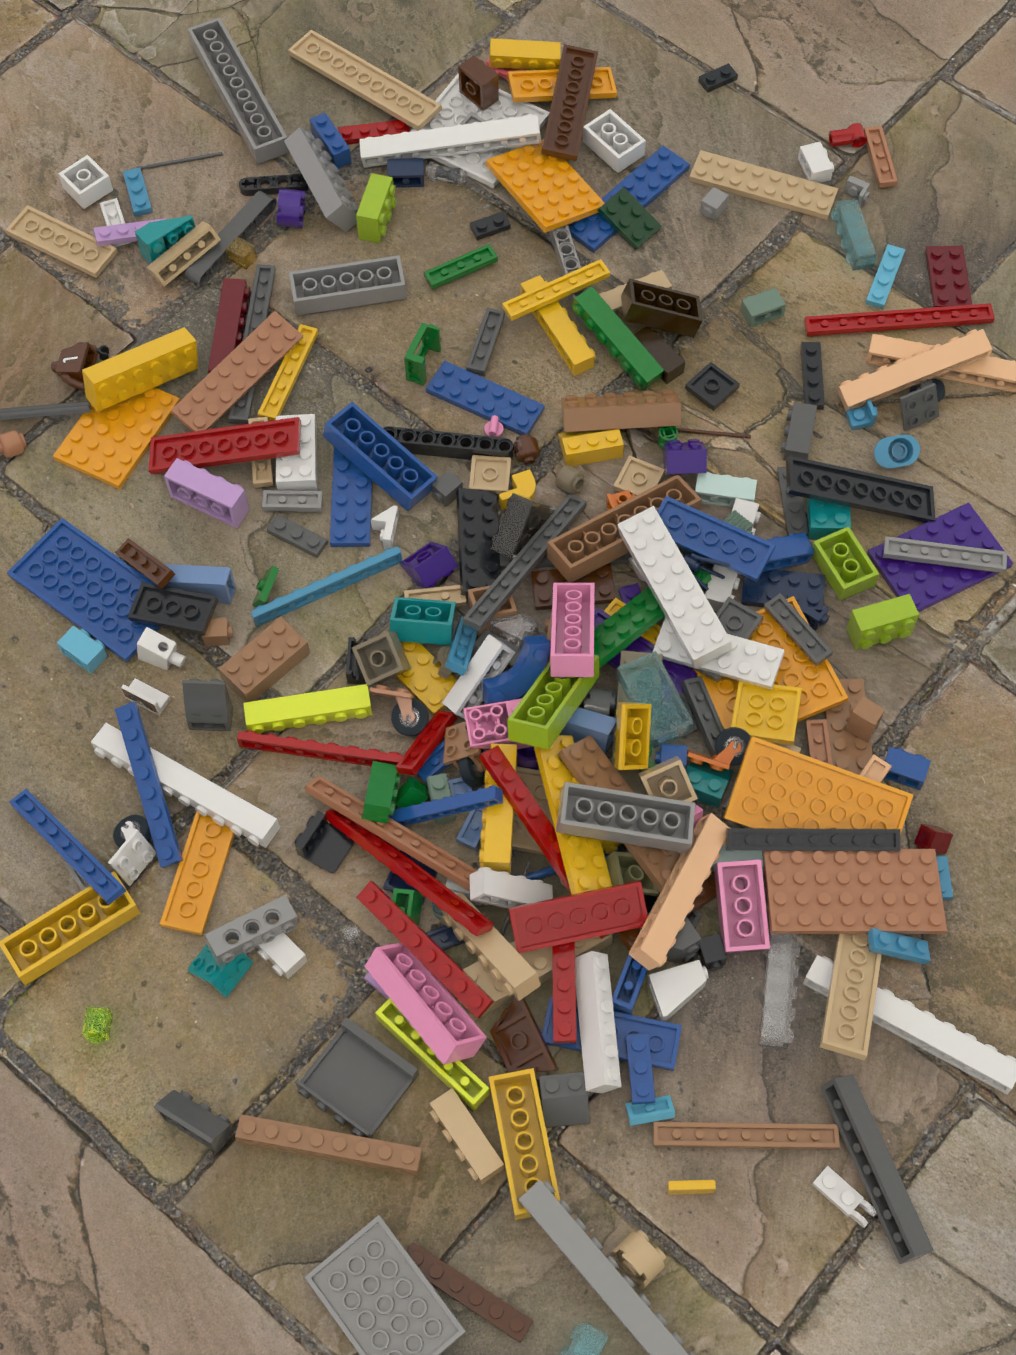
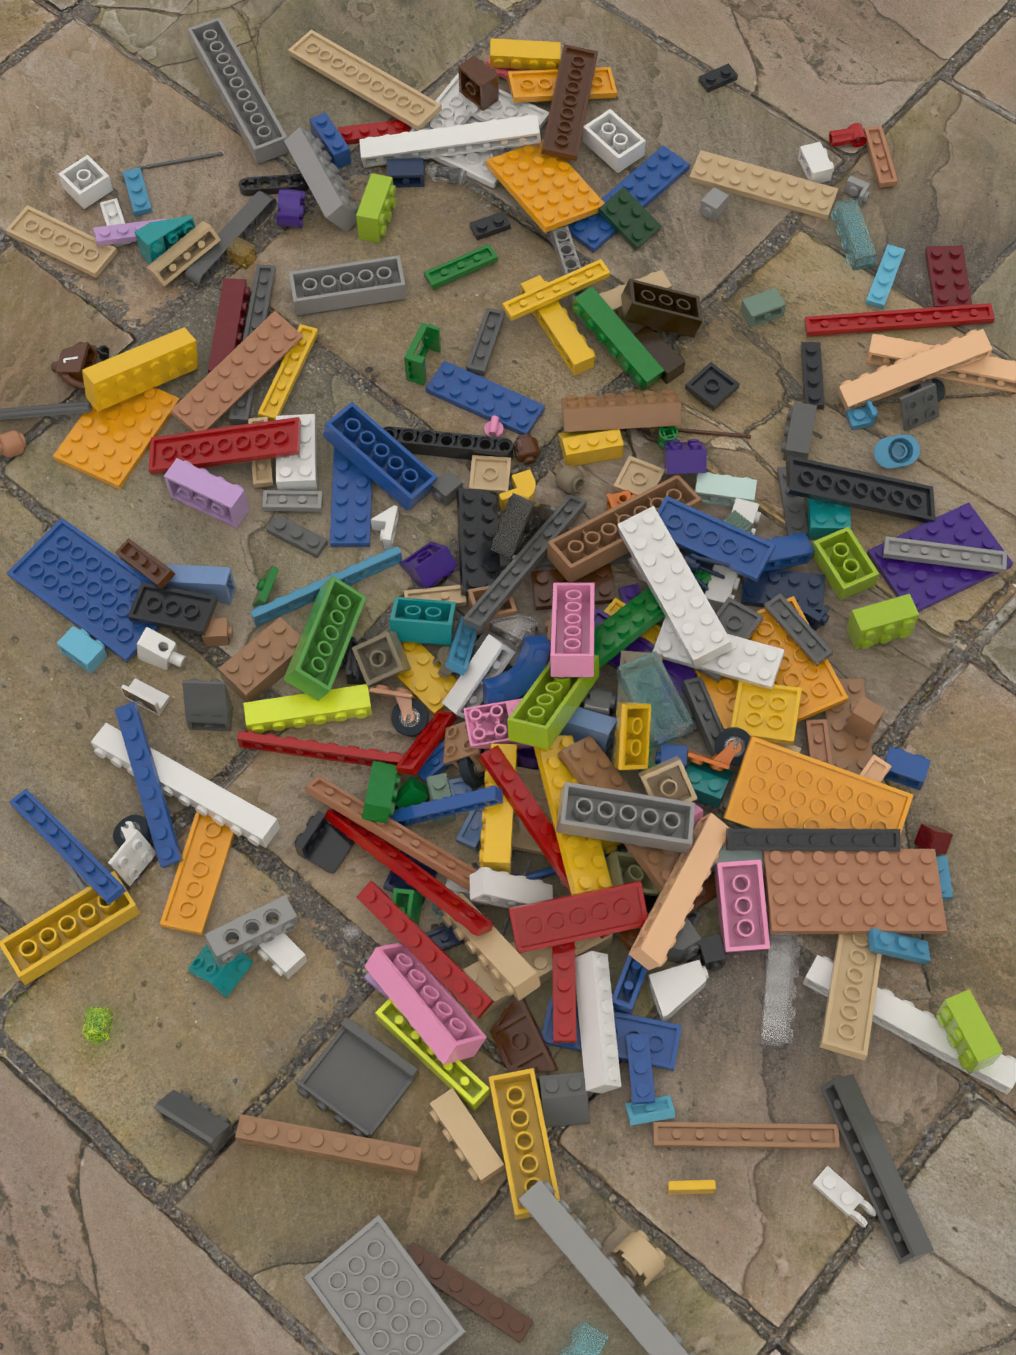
none -> bright green brick [283,576,366,701]
none -> lime brick [936,989,1003,1074]

